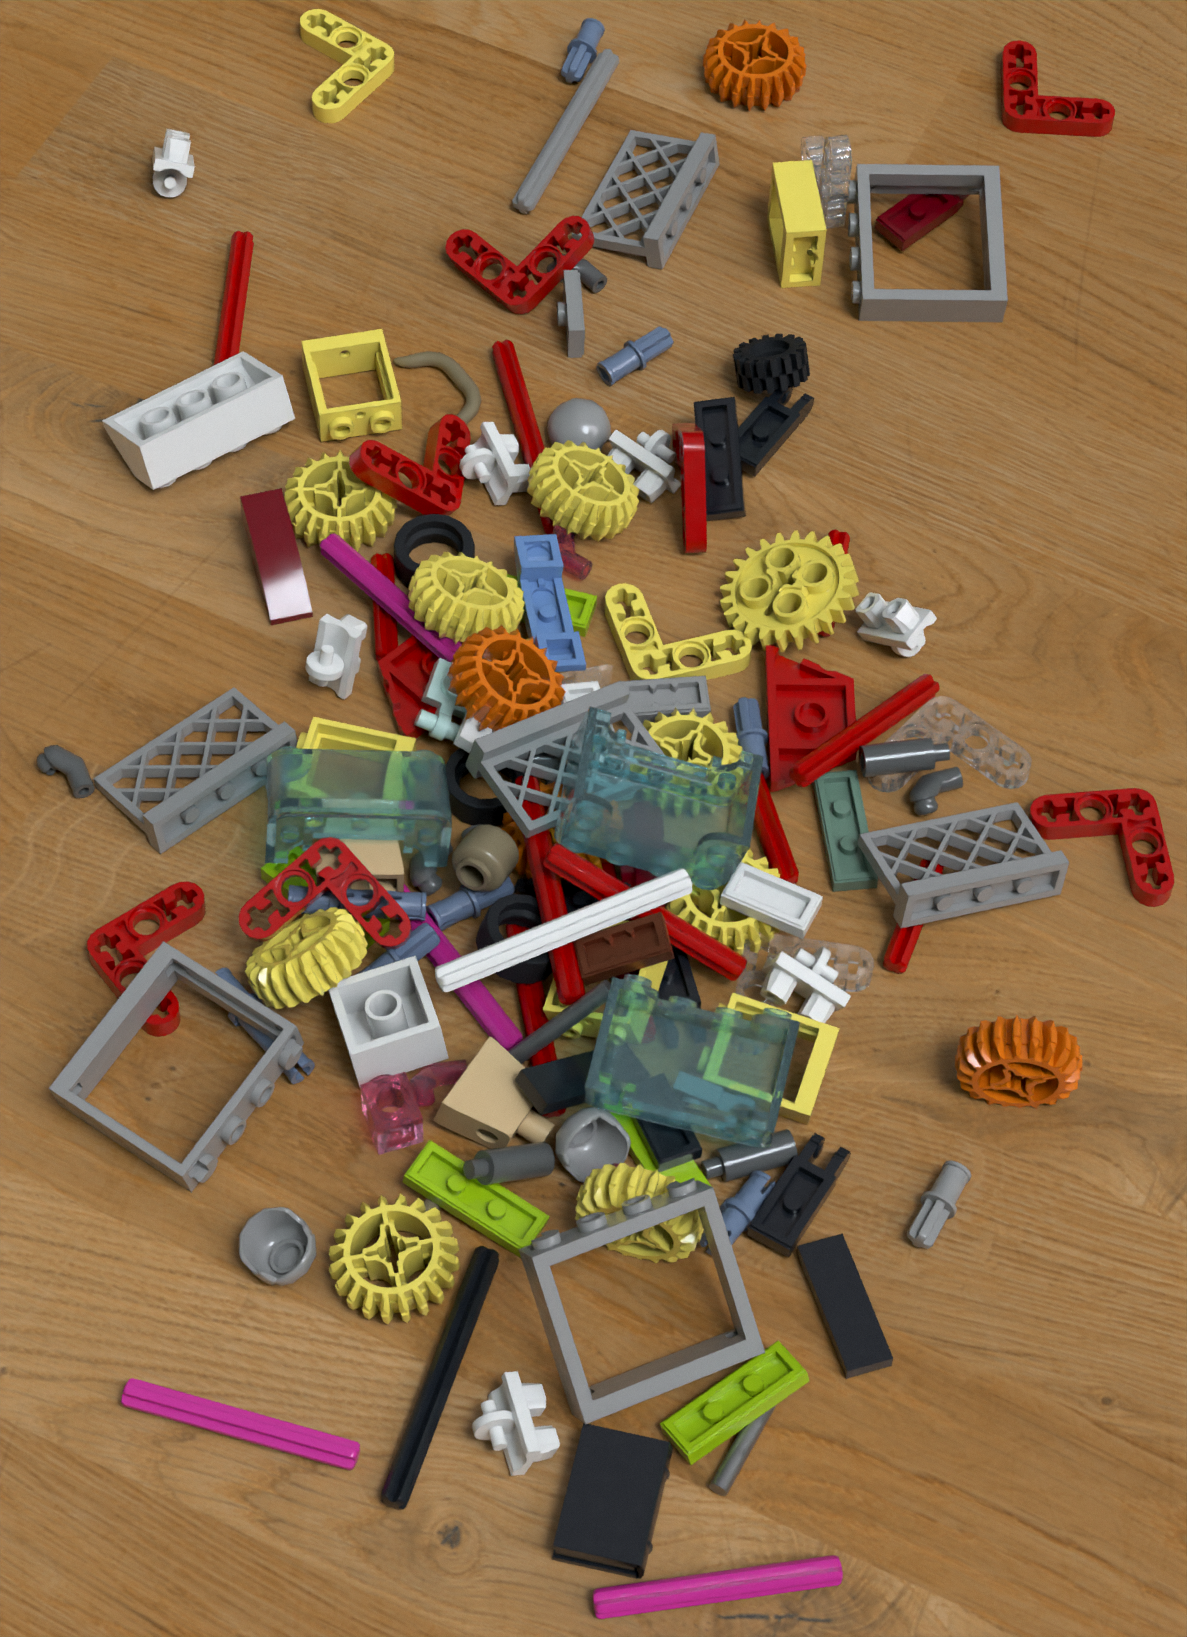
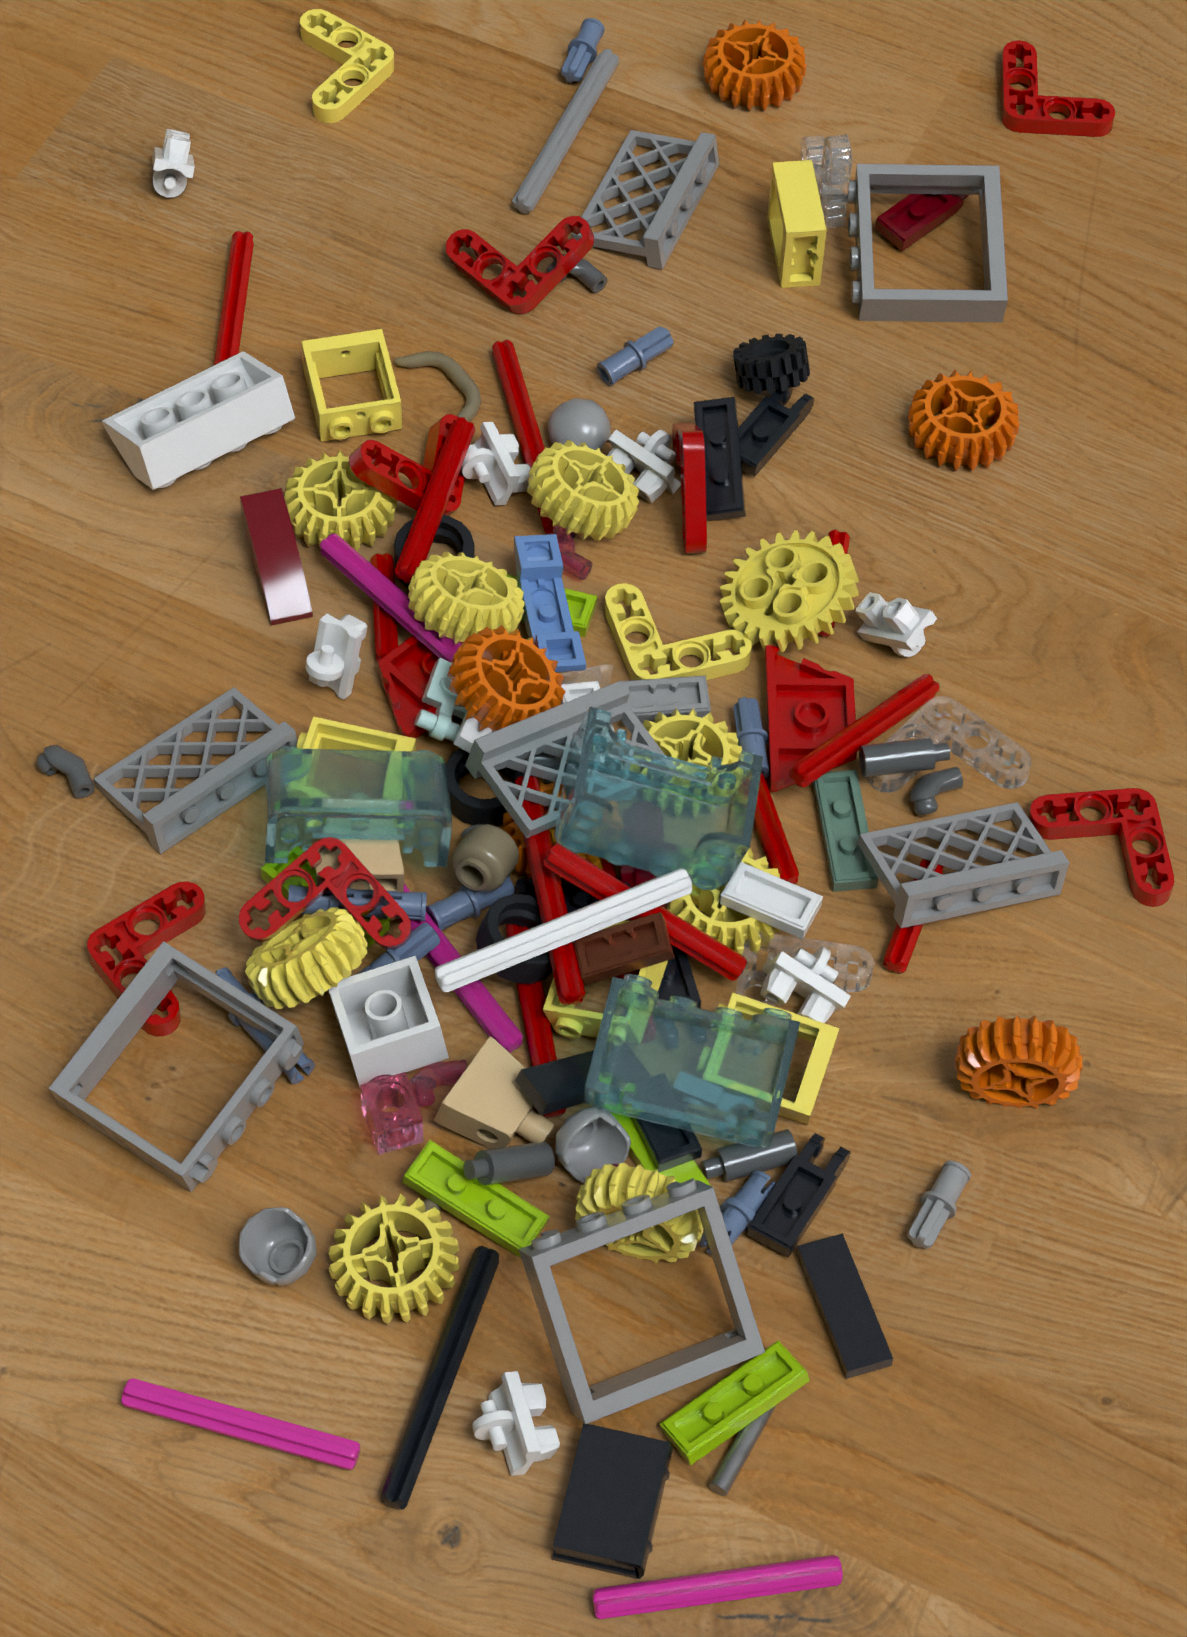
dark grey arm [410,835,453,896] -> none
flat silver bar [508,980,616,1064] -> none
light grey plate [557,270,585,358] -> none
none -> red axle [395,417,475,584]
none -> orange gear [908,369,1020,472]

